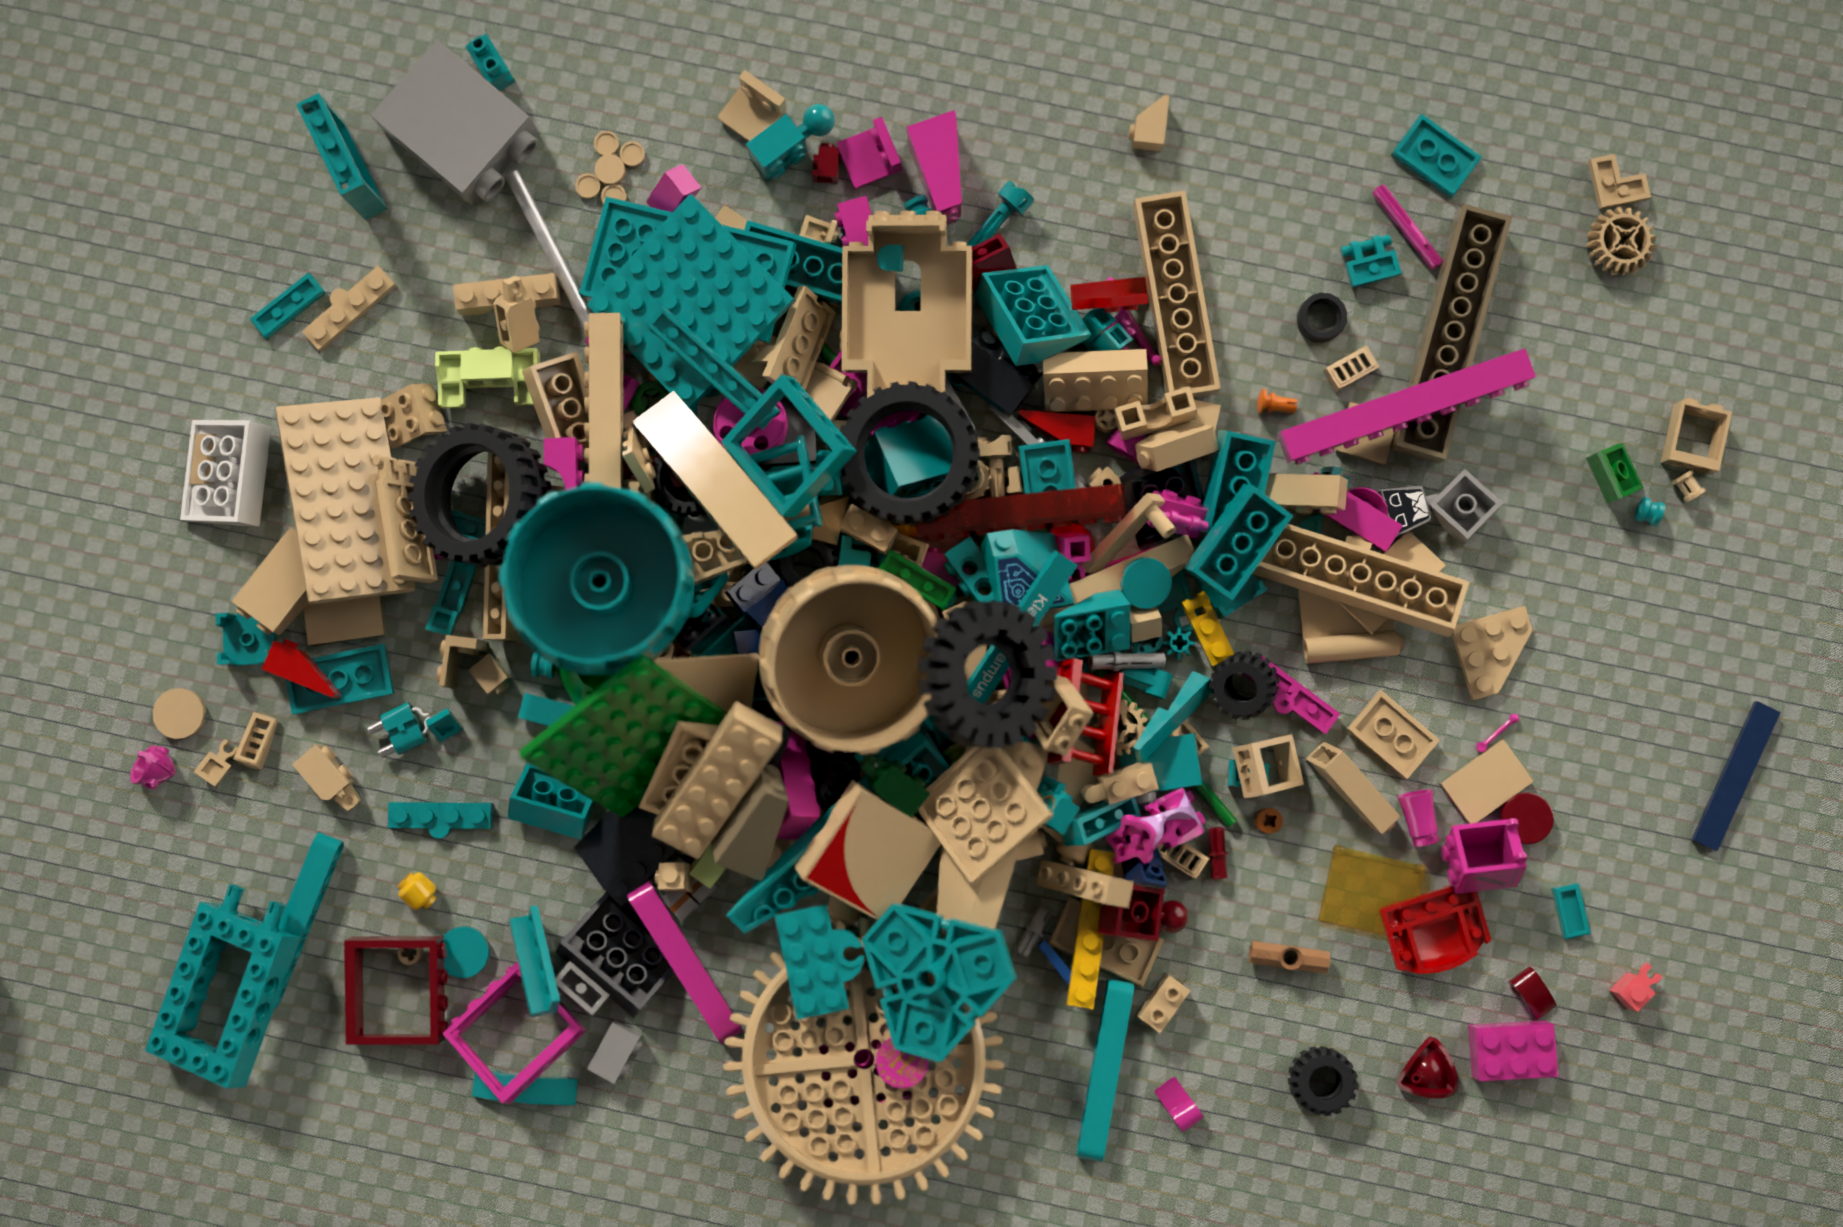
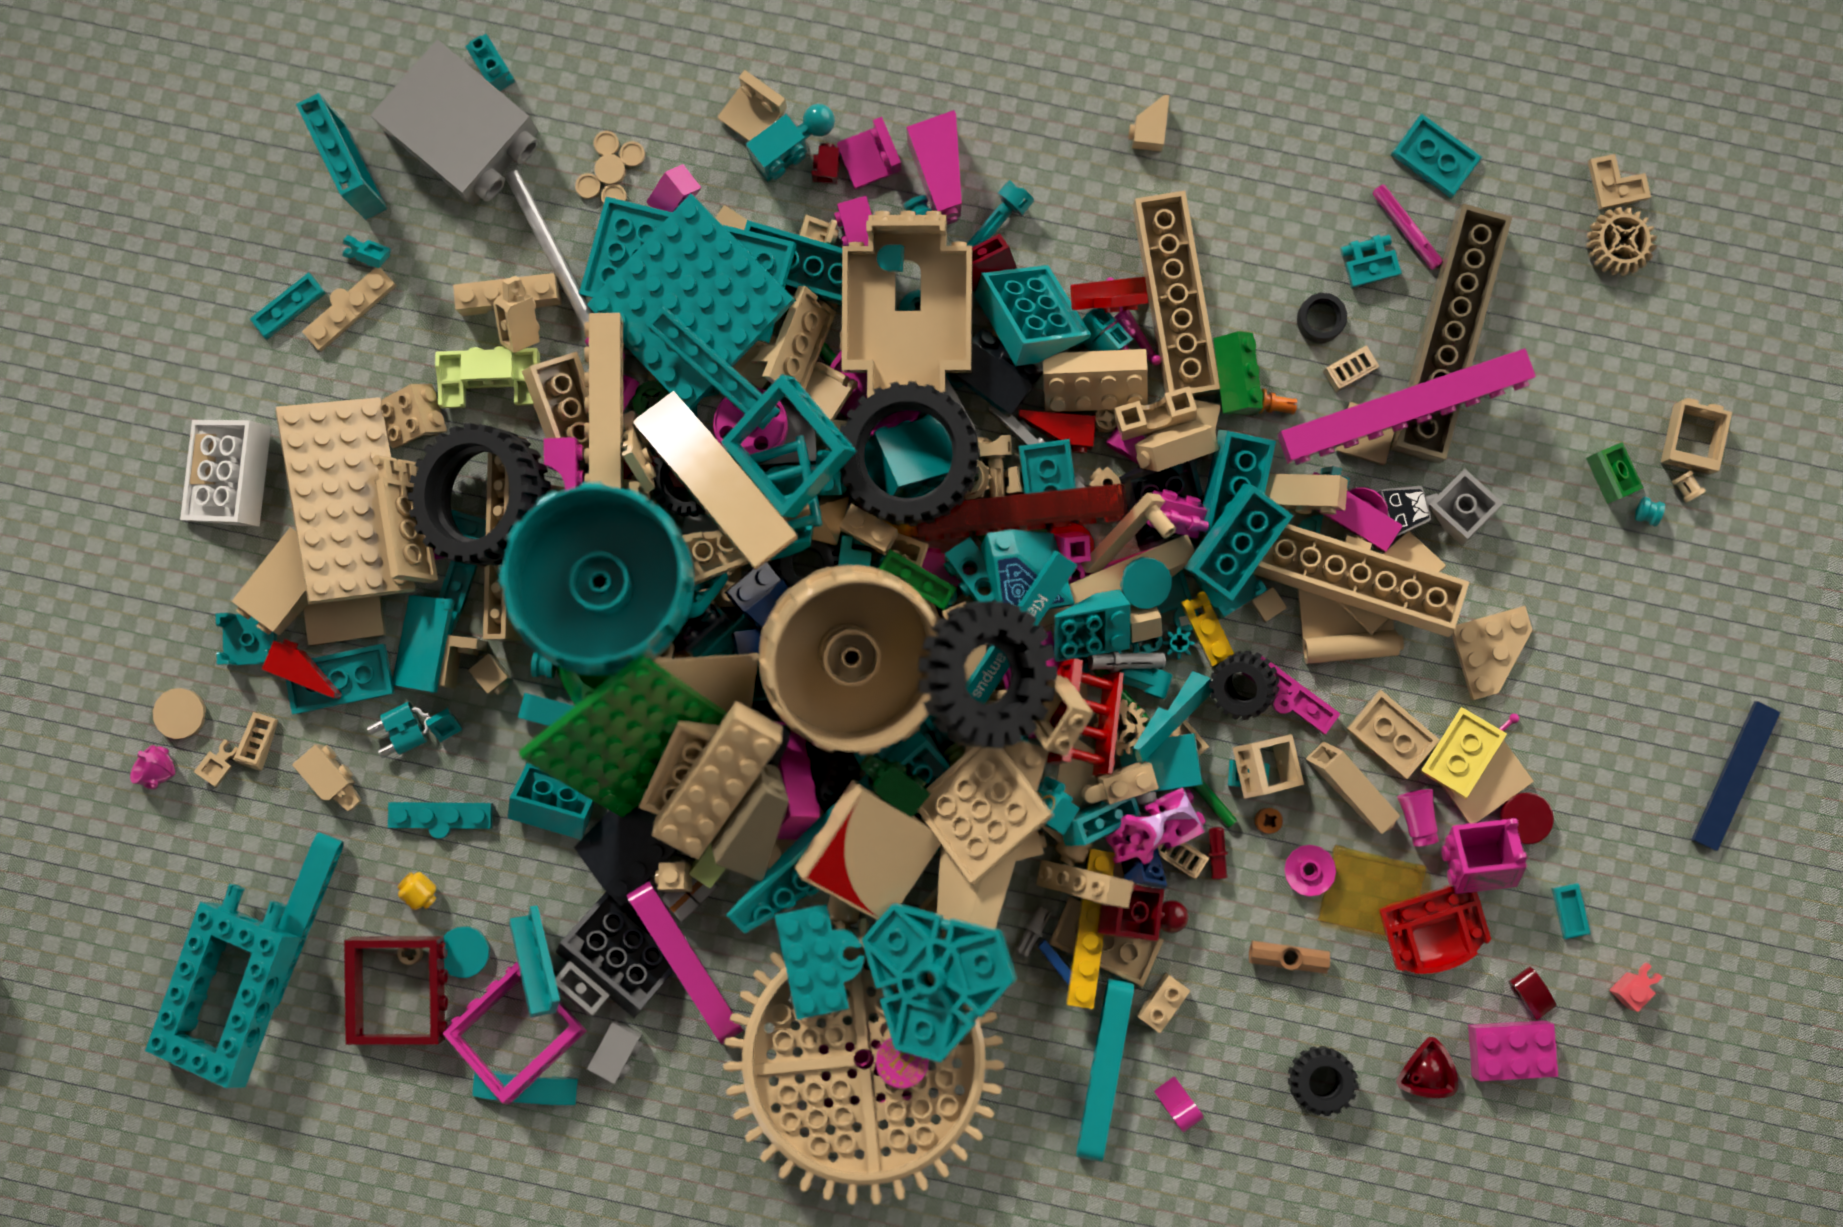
none -> teal plate [342,235,391,268]
none -> teal piece [393,595,455,693]
none -> green slope [1213,331,1263,416]
none -> tan tile [1251,587,1287,622]
none -> dark pink dish [1284,845,1336,896]
none -> light yellow plate [1420,707,1507,799]

